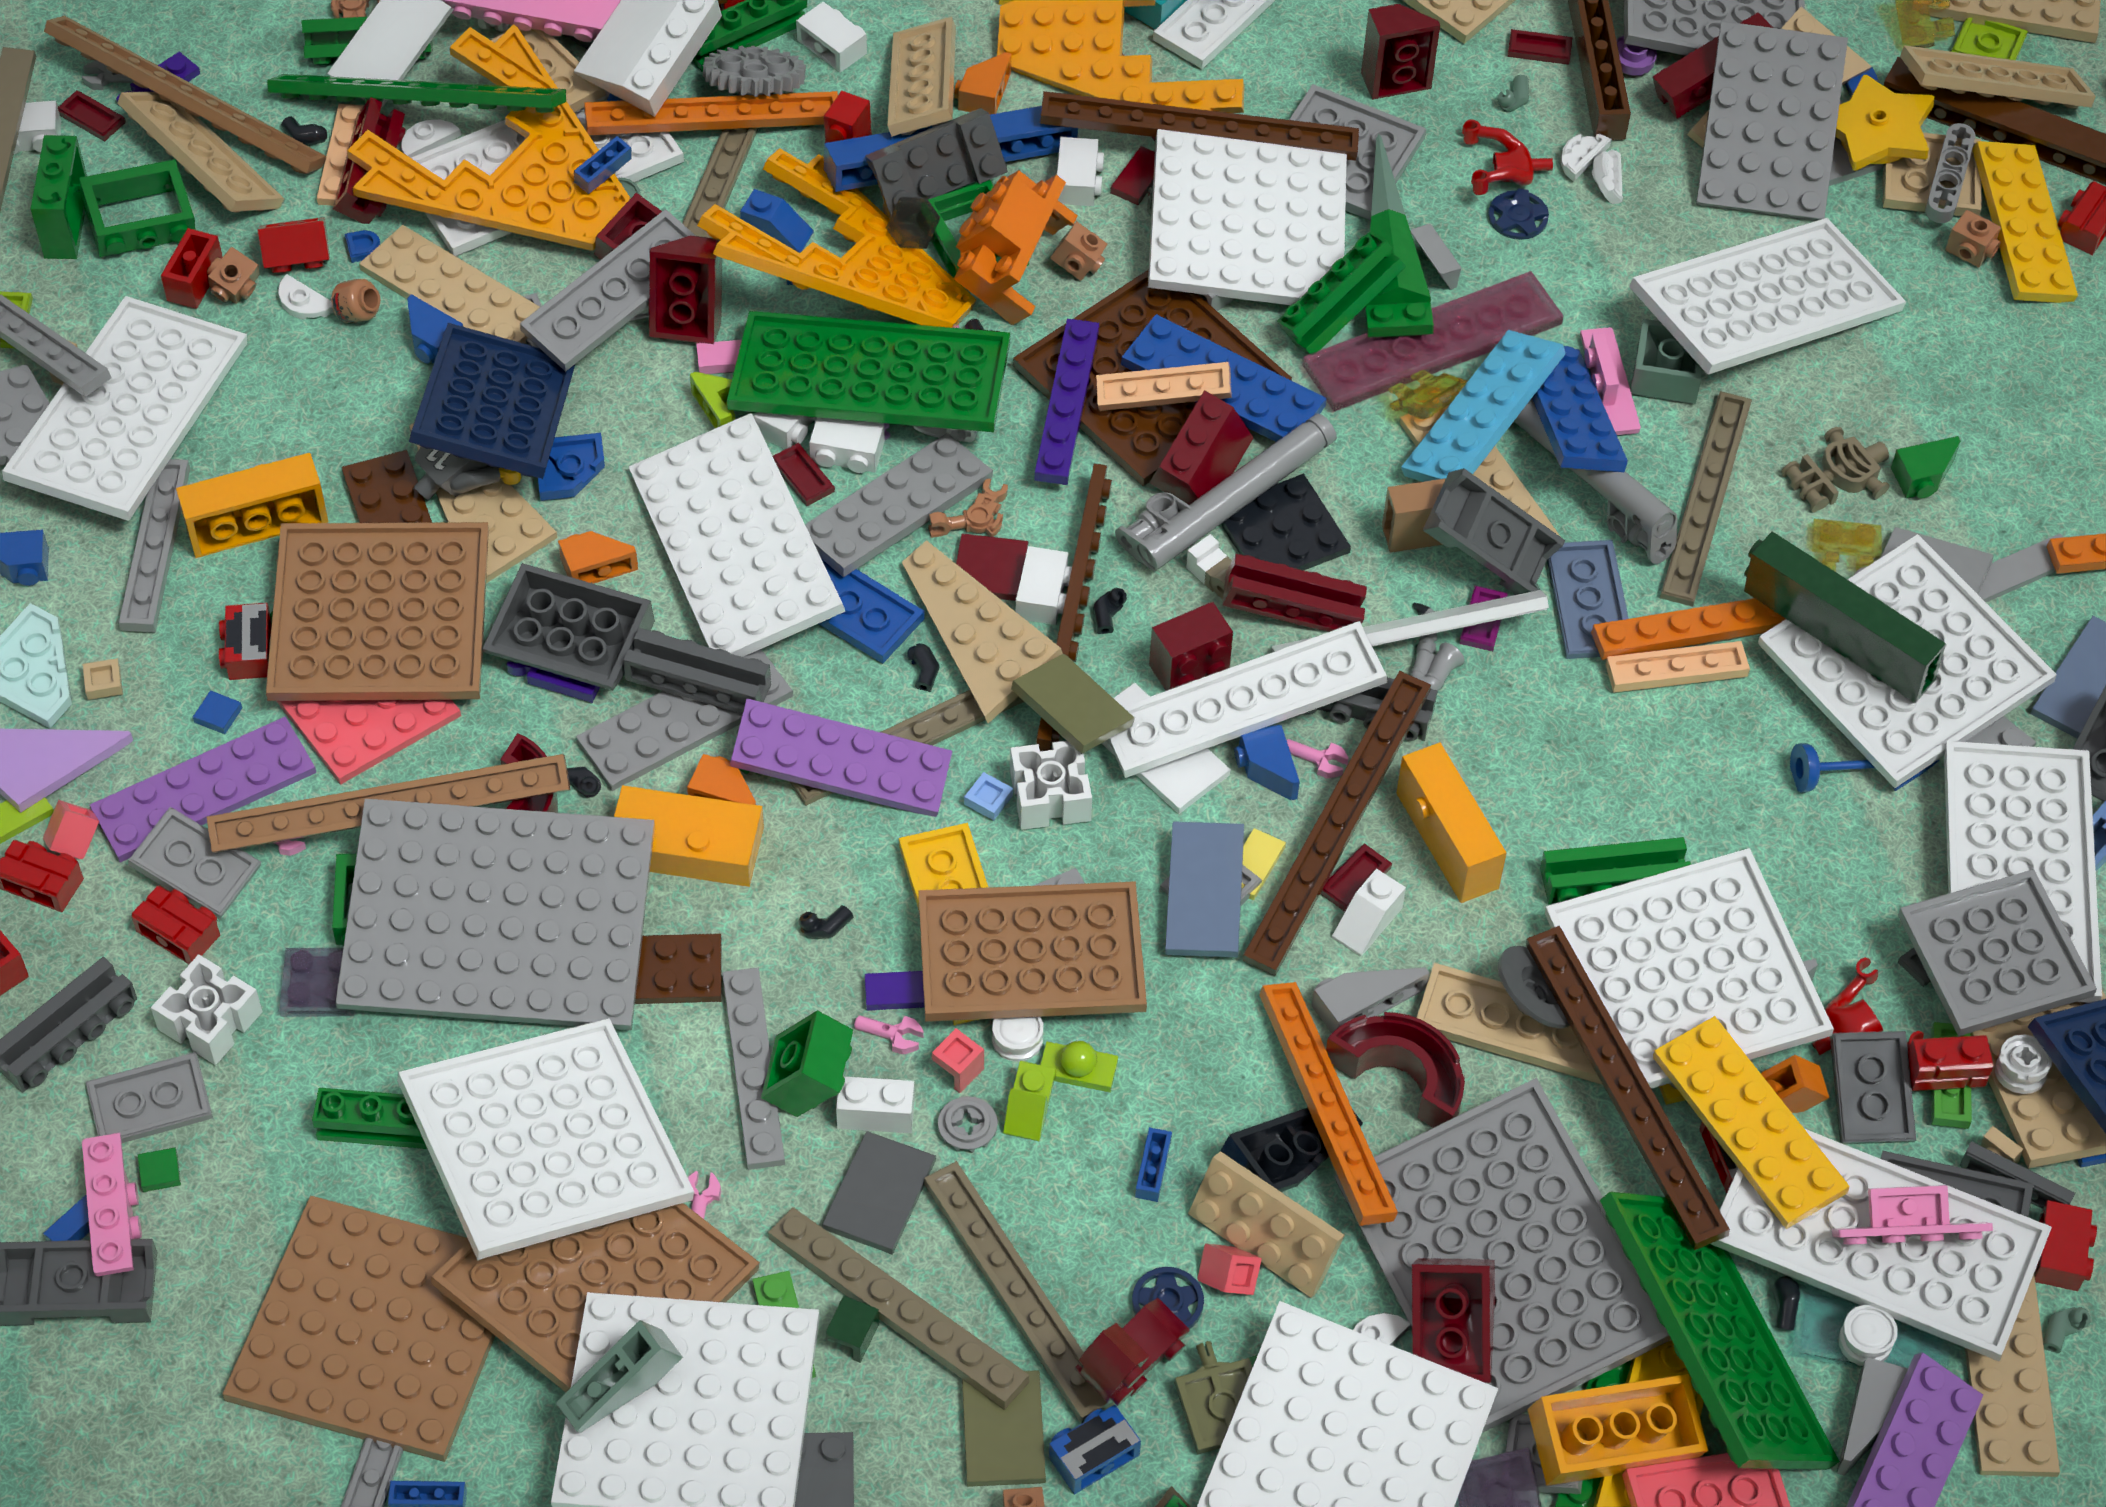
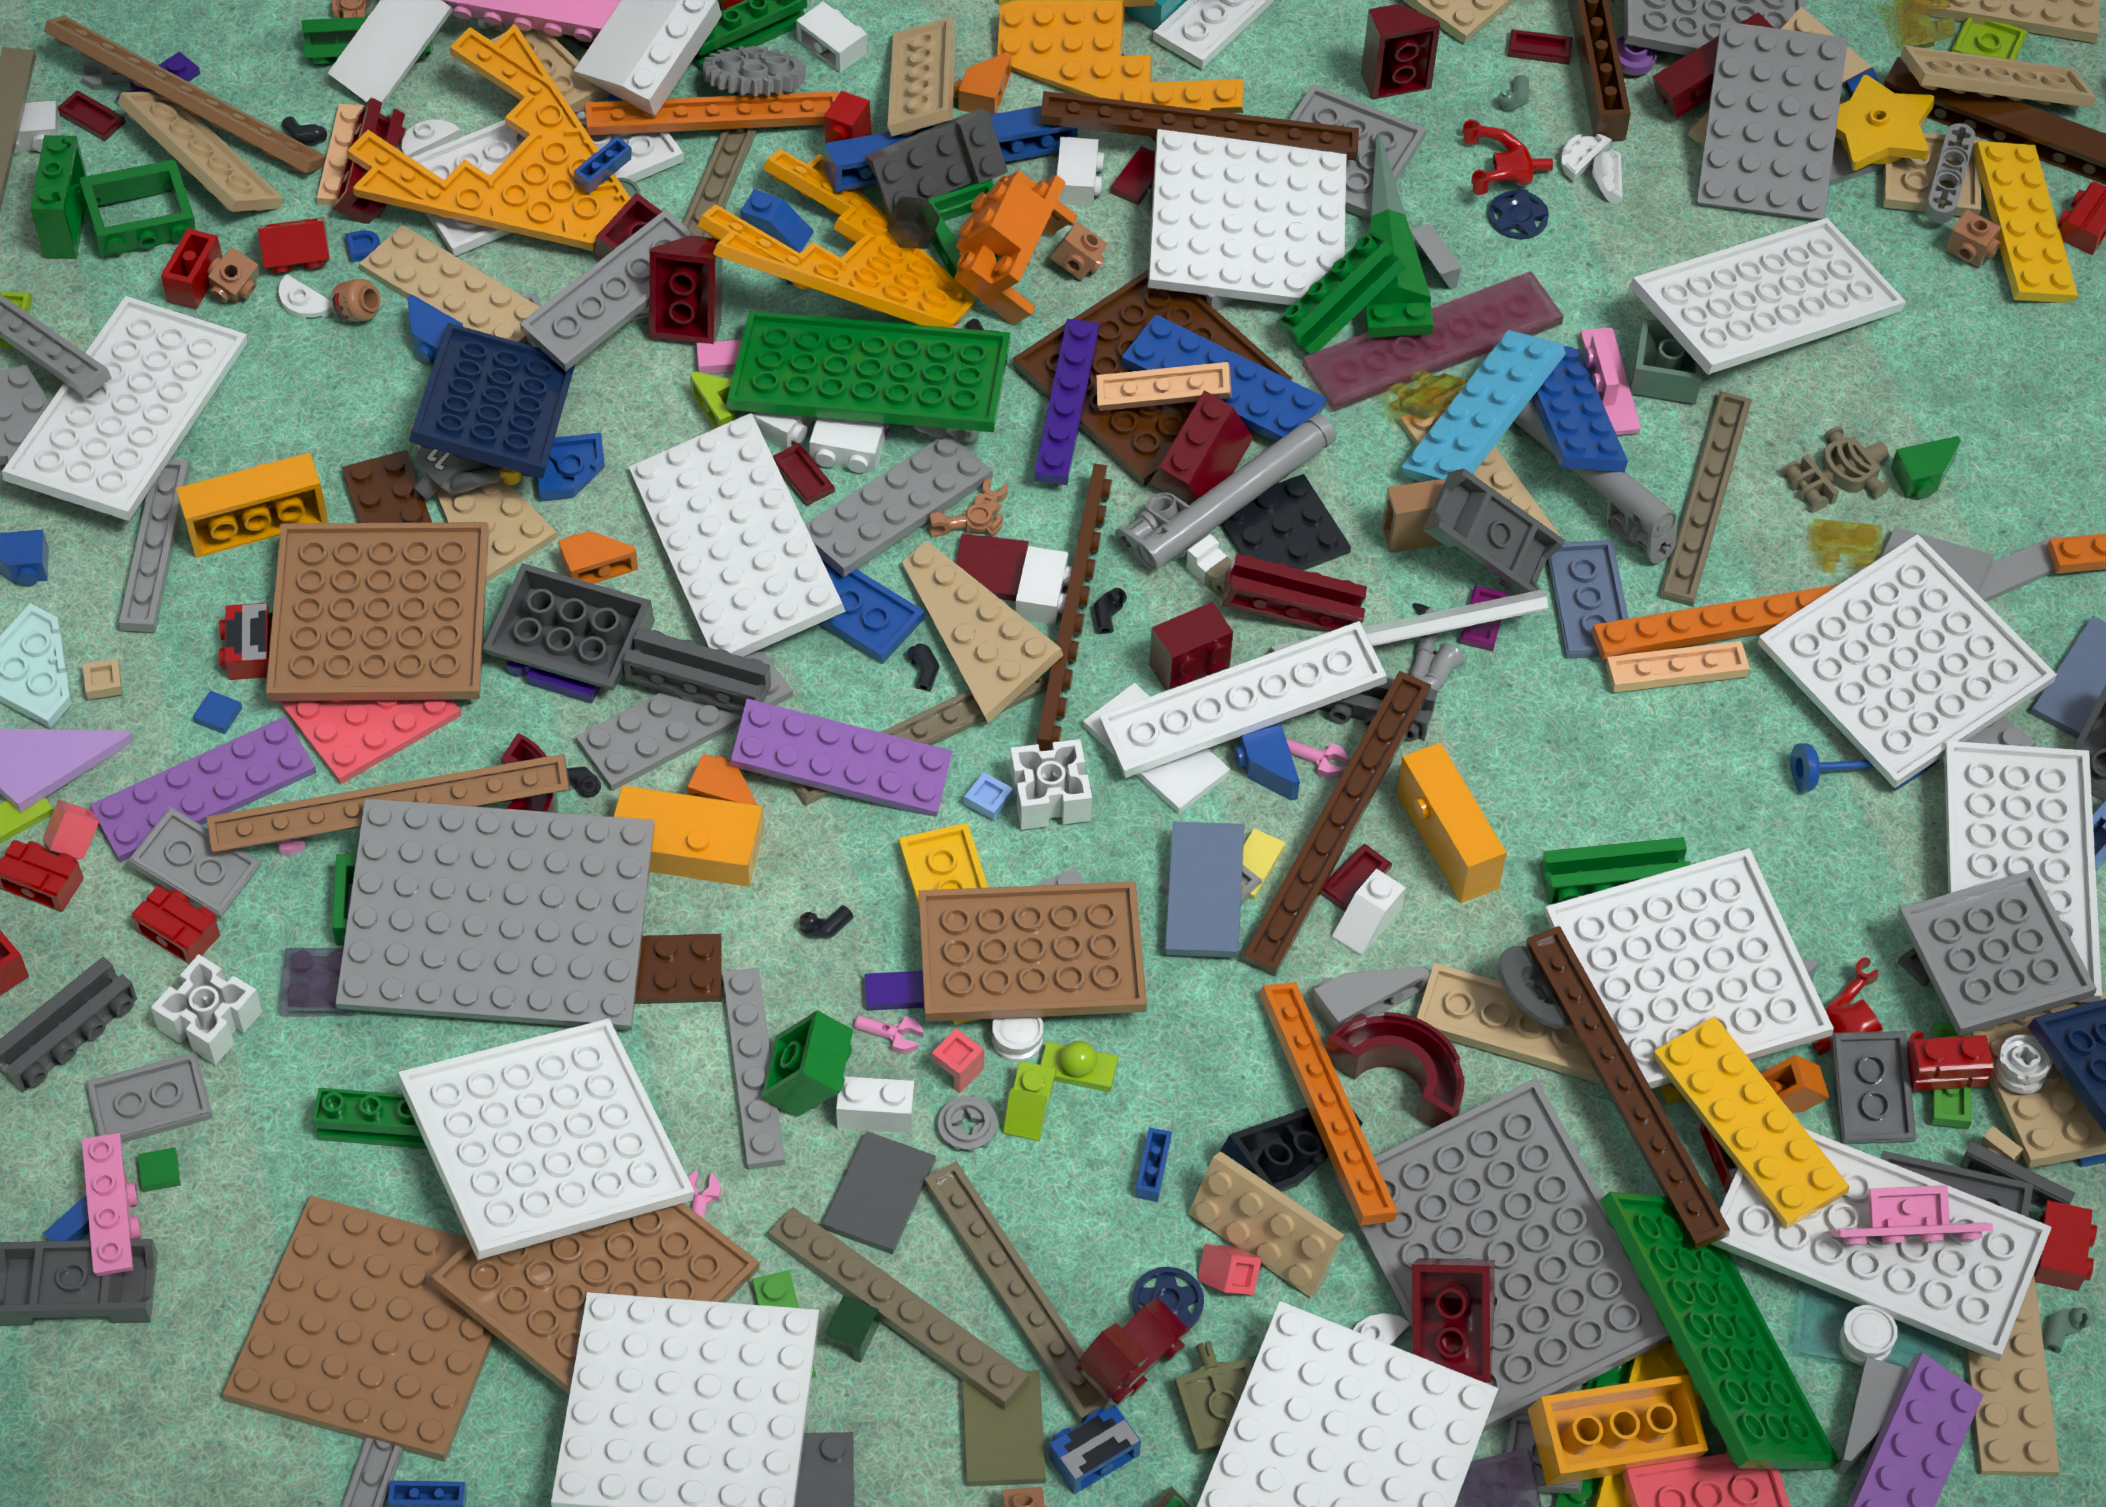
green plate [267,74,567,113] -> none
sand green slope [556,1320,683,1433] -> none
olive tile [1011,654,1135,754] -> none
dark green brick [1744,531,1946,703] -> none
black arm [1772,1276,1800,1331] -> none

